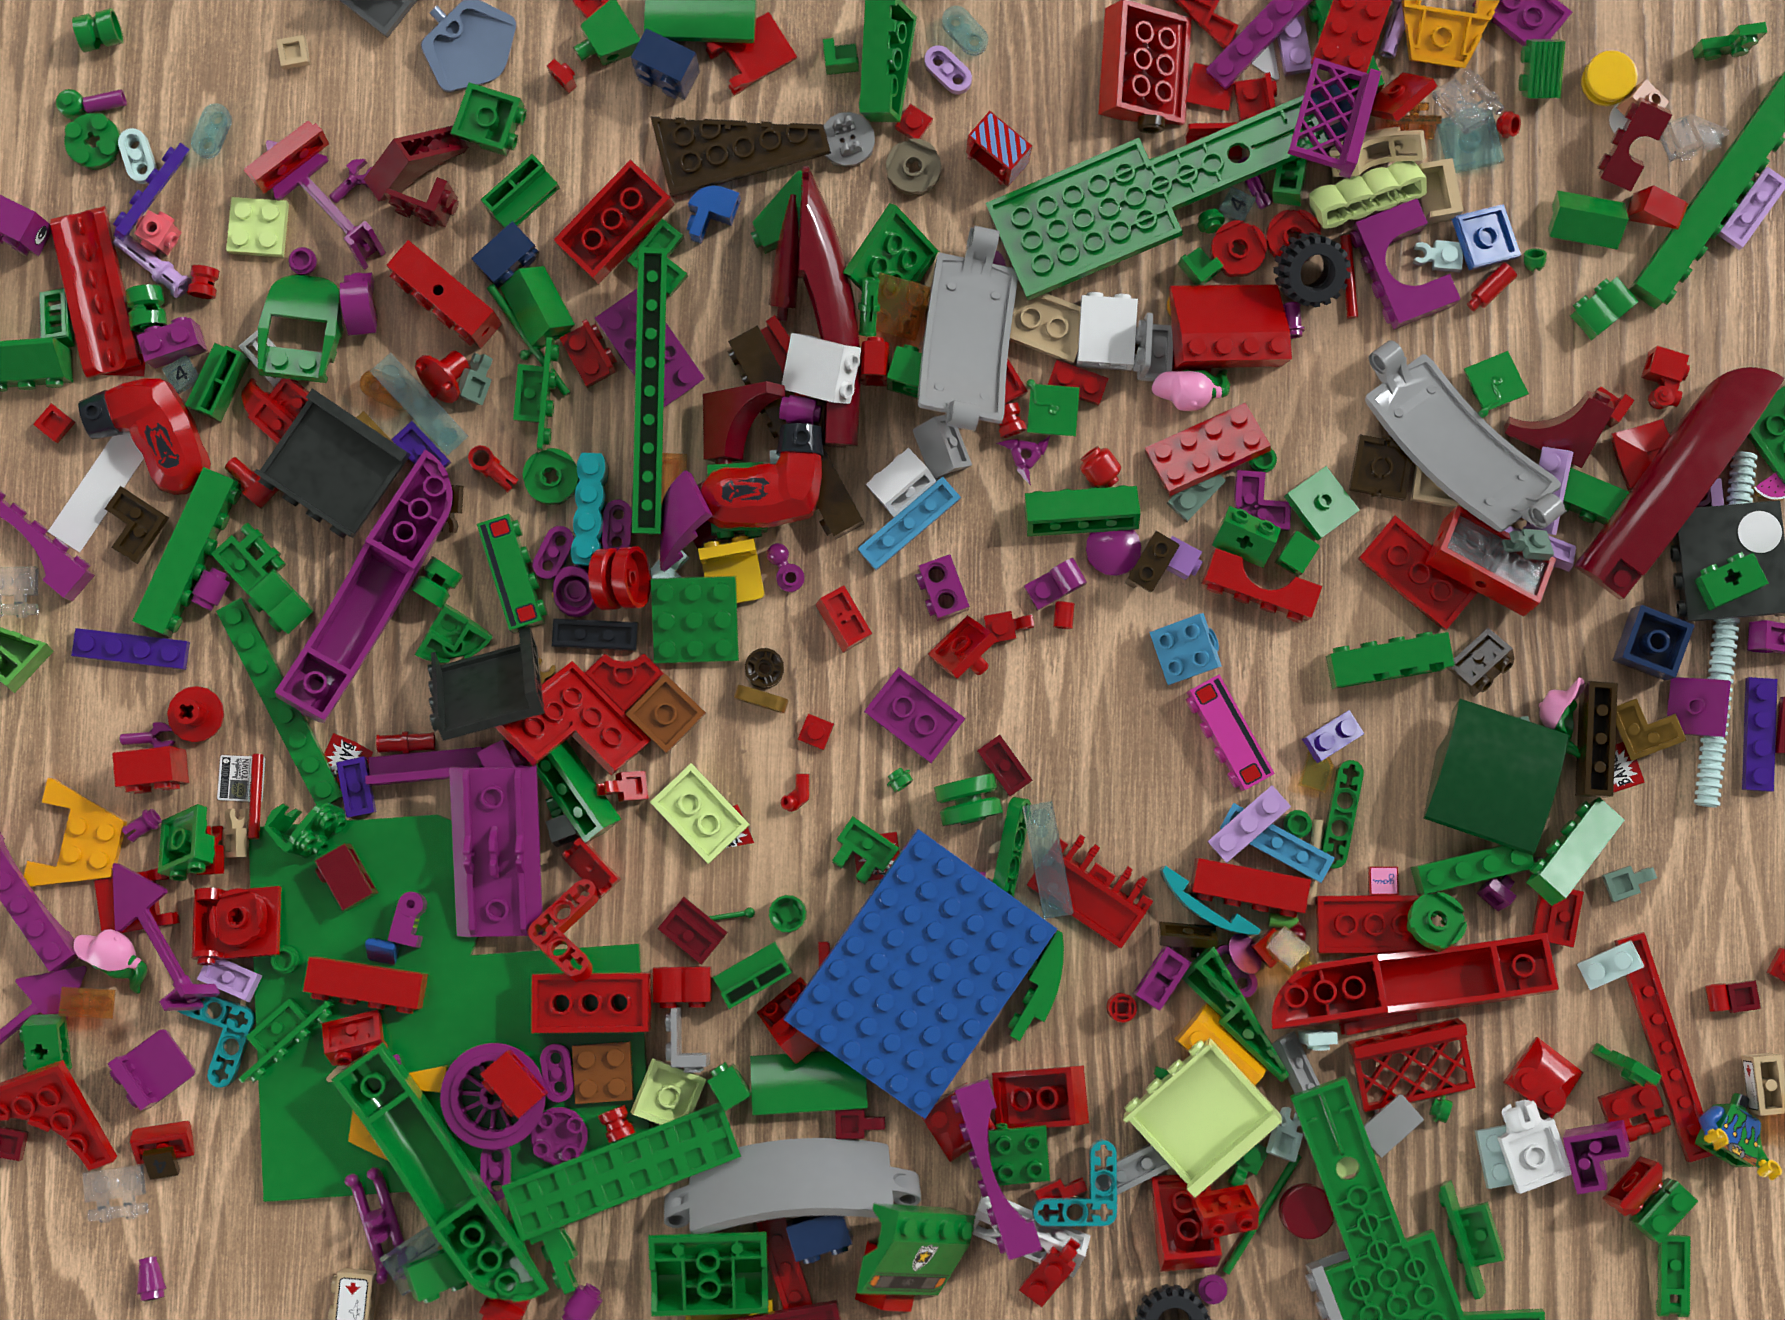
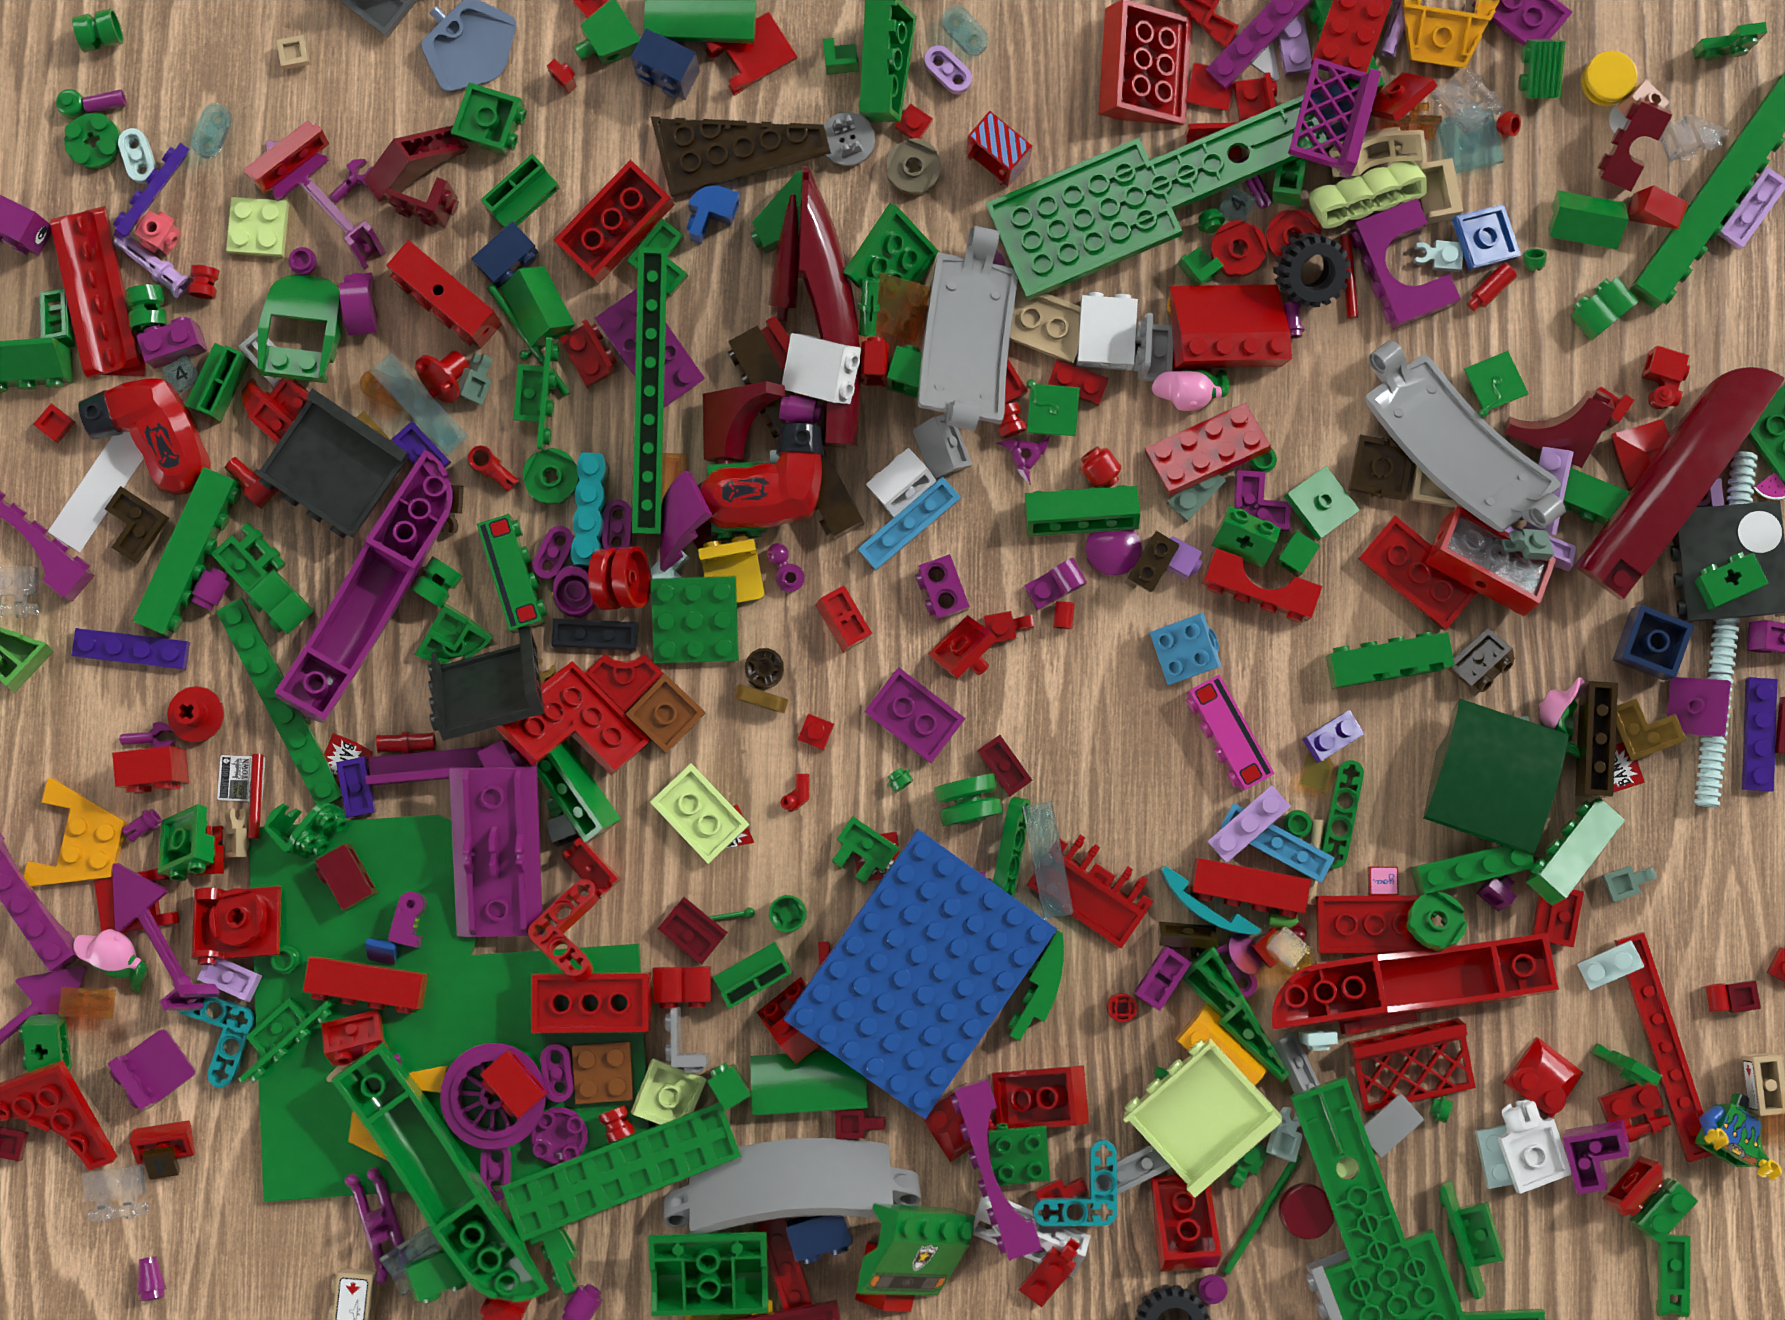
plate [596,771,649,802] -> none
dark brown tile [1137,114,1165,134] -> none
red bracket [1192,1184,1259,1239] -> none

